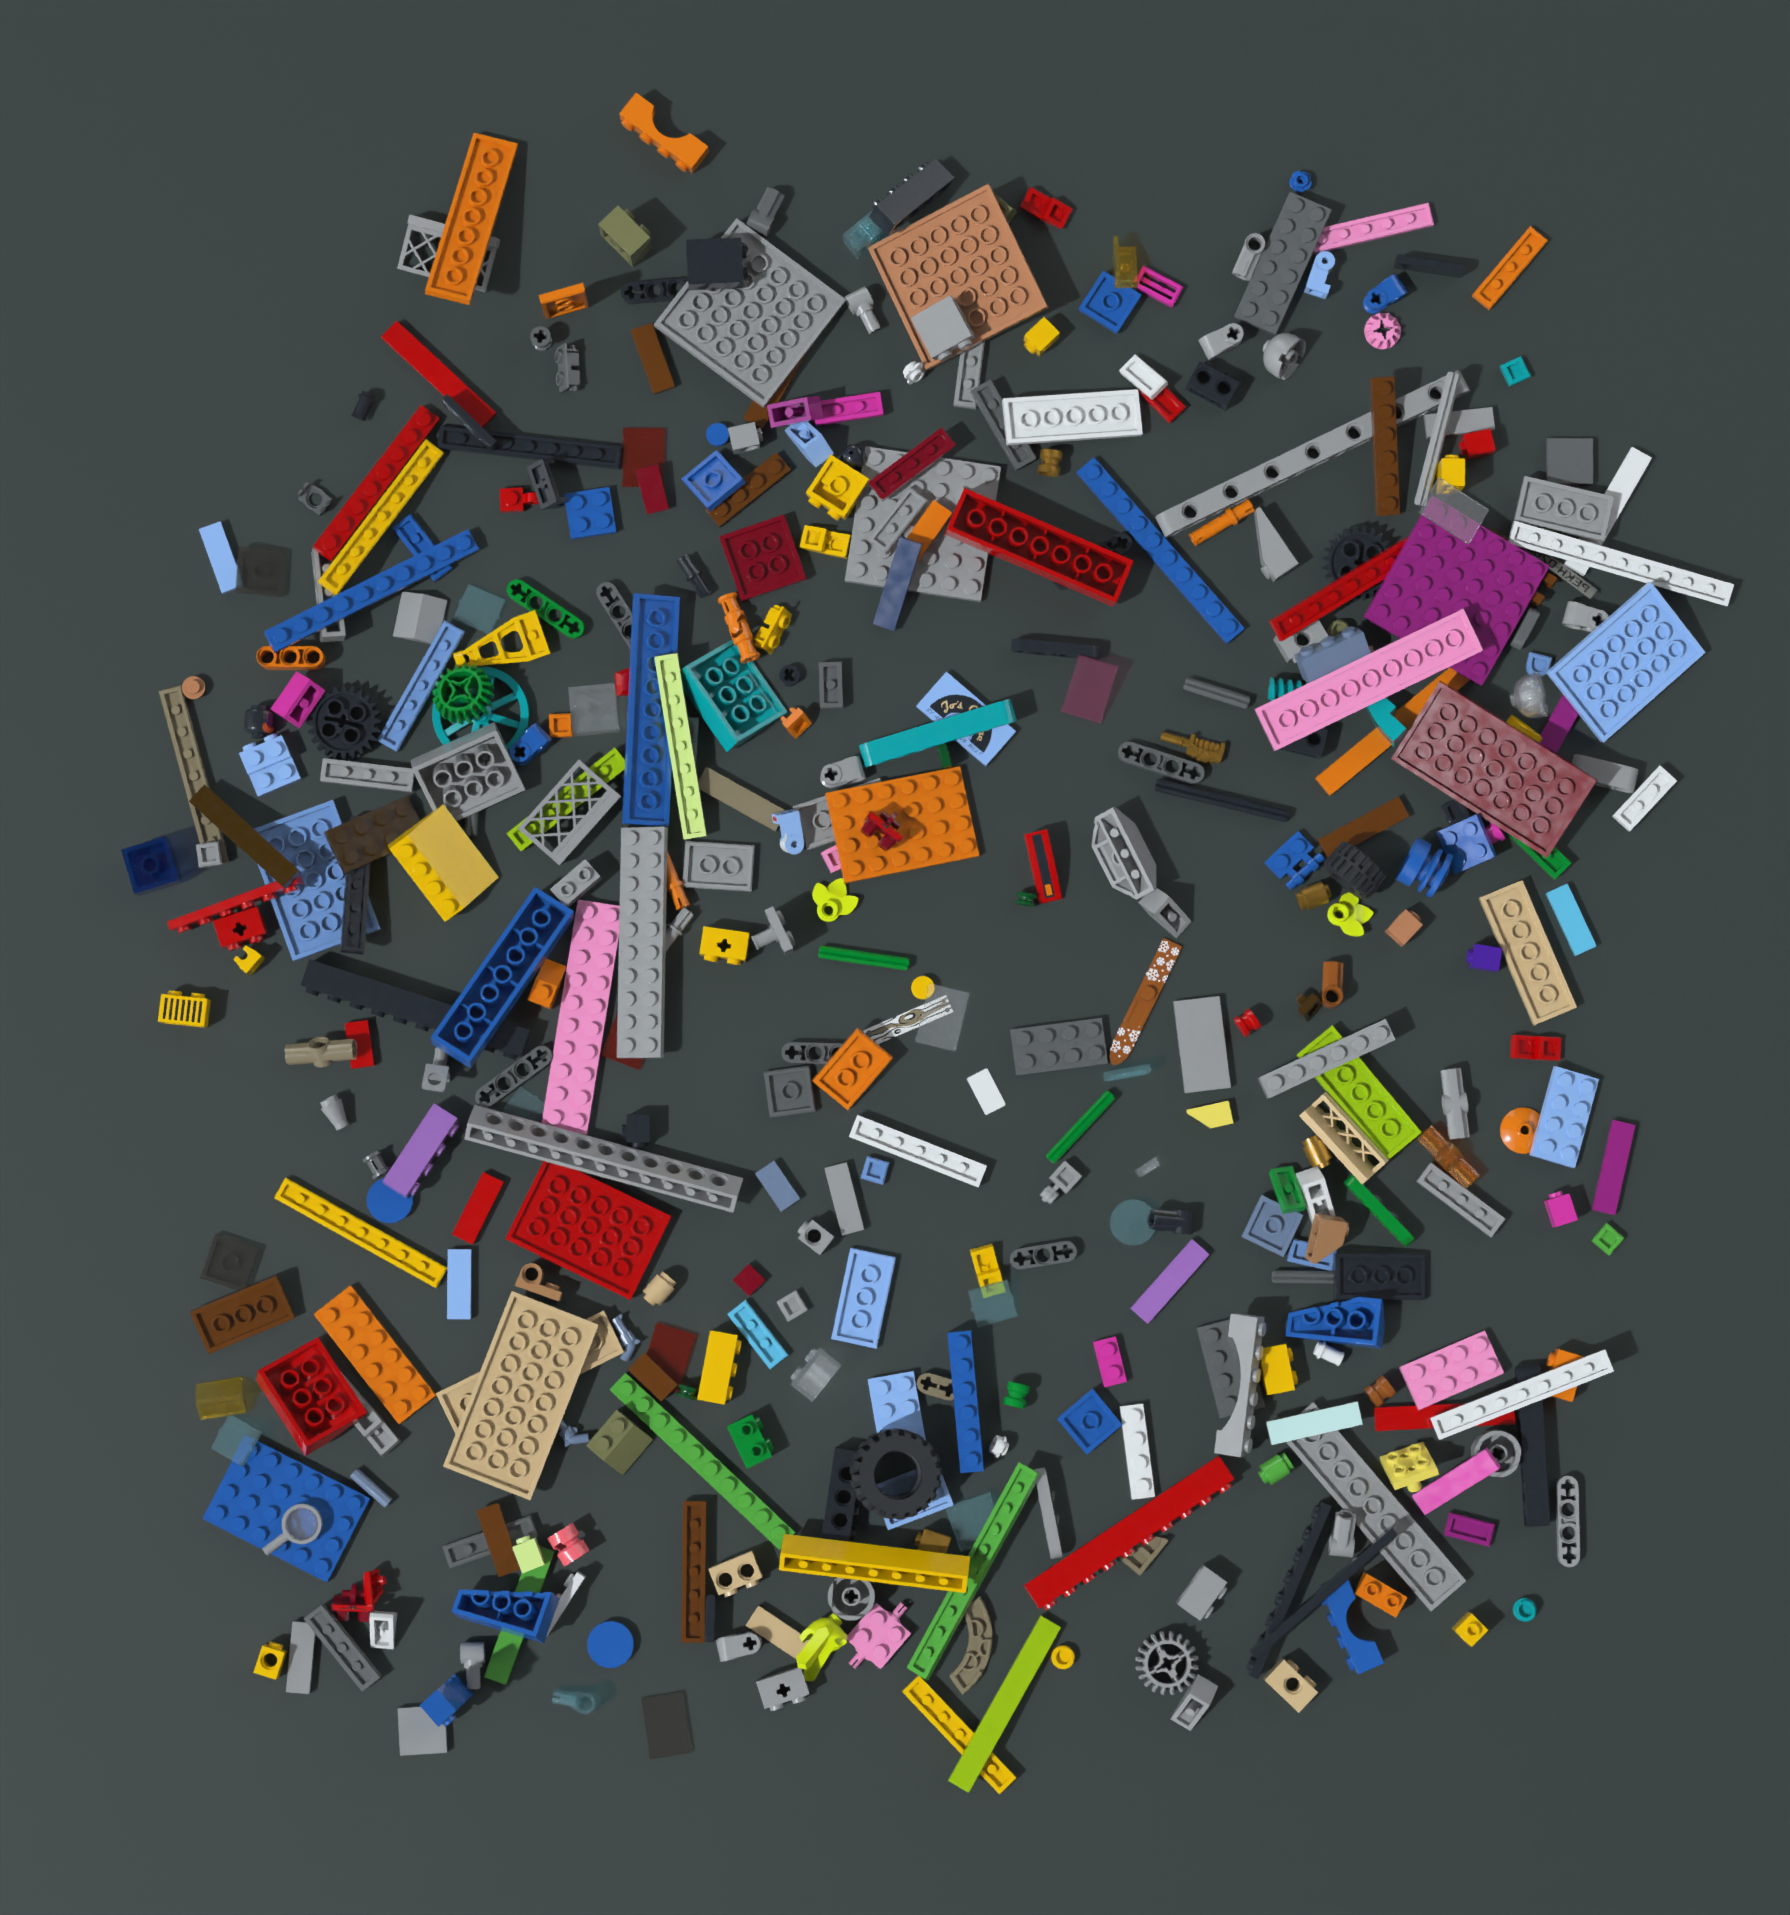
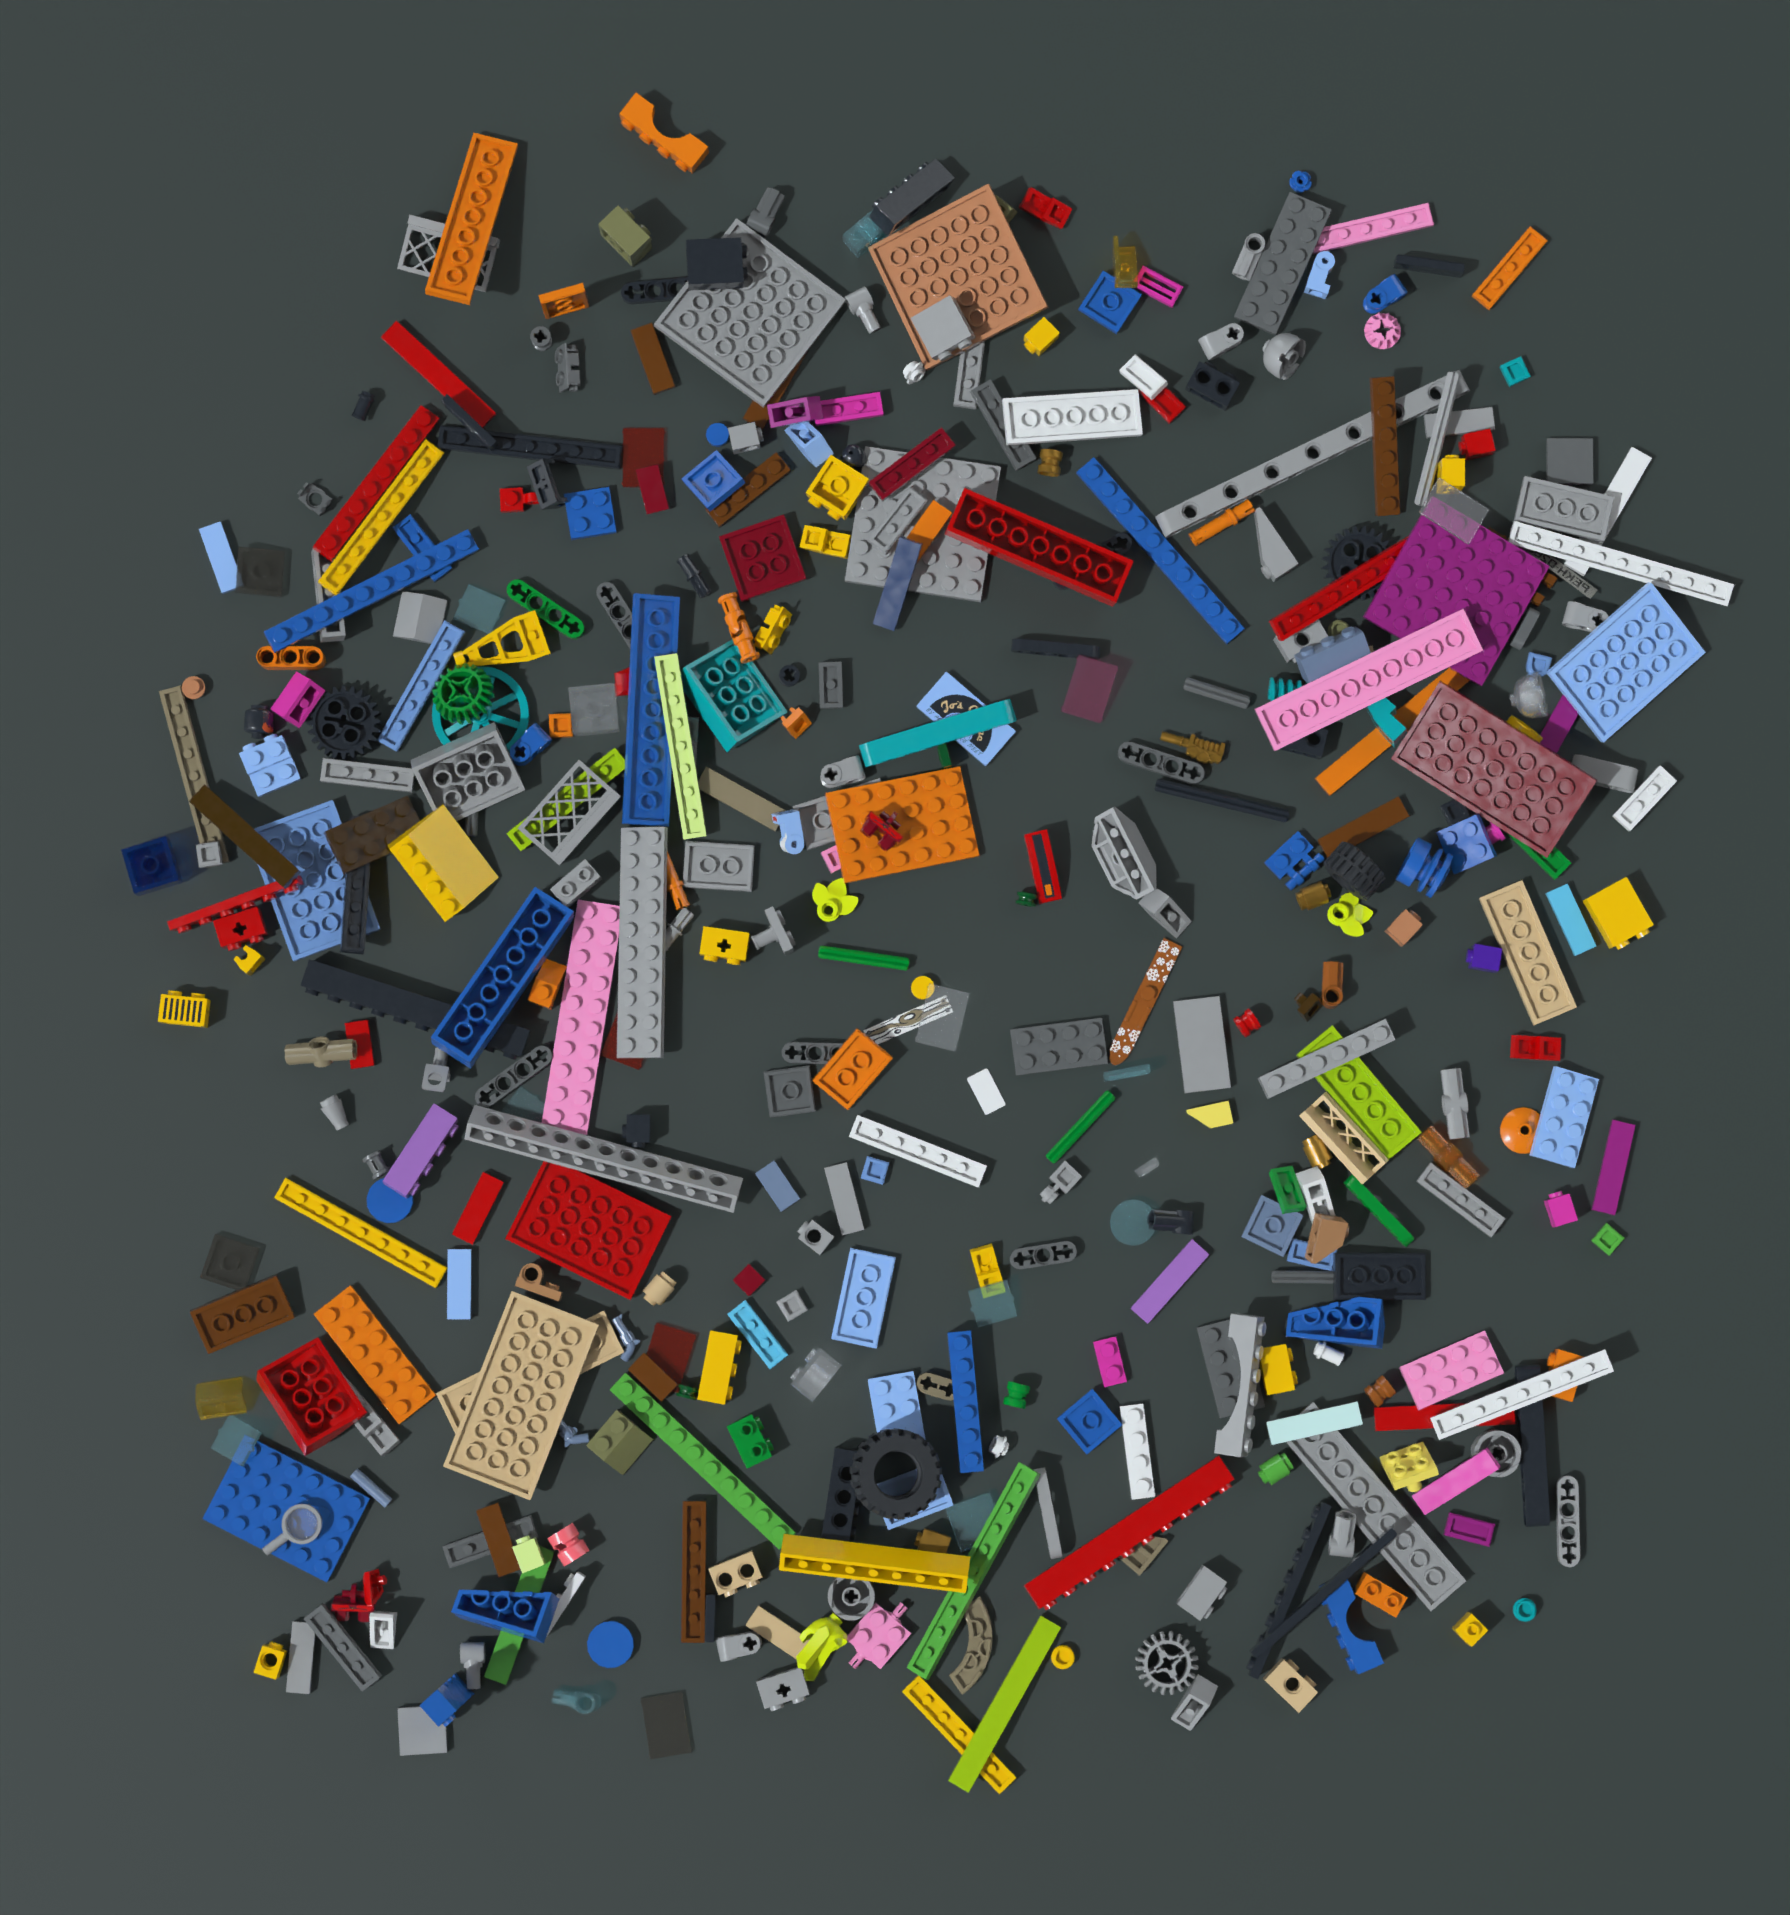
none -> yellow brick [1583,877,1654,950]

